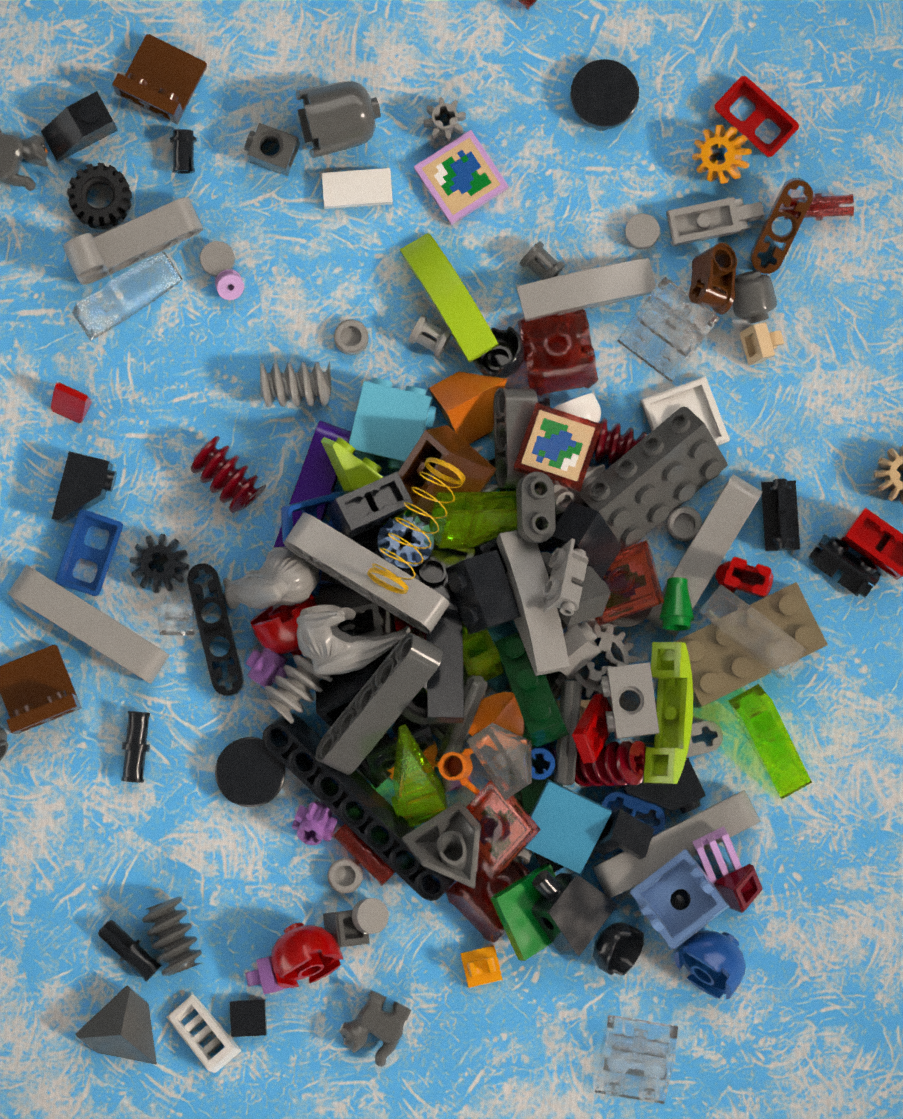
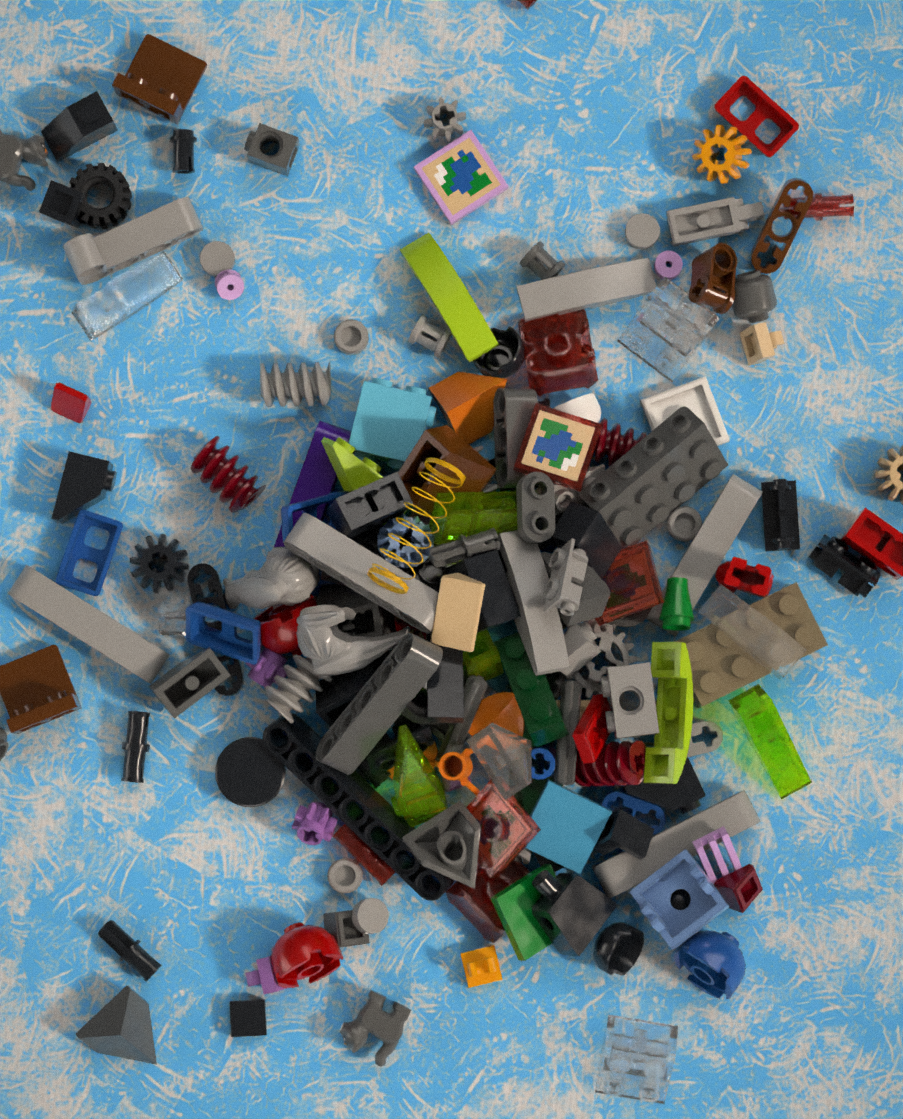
dark grey piece [142,897,202,976] -> none
white slope [166,994,241,1073] -> none
dark grey cylinder [296,81,381,158] -> none
white tile [322,168,393,209] -> none
black tile [570,59,639,131] -> none
none -> black panel [39,180,86,228]
none -> dark grey slope [149,647,231,719]
none -> blue piece [186,602,261,665]
none -> dark grey axle [429,528,500,568]
none -> tan slope [431,573,485,652]
none -> lavender piece [654,251,683,280]

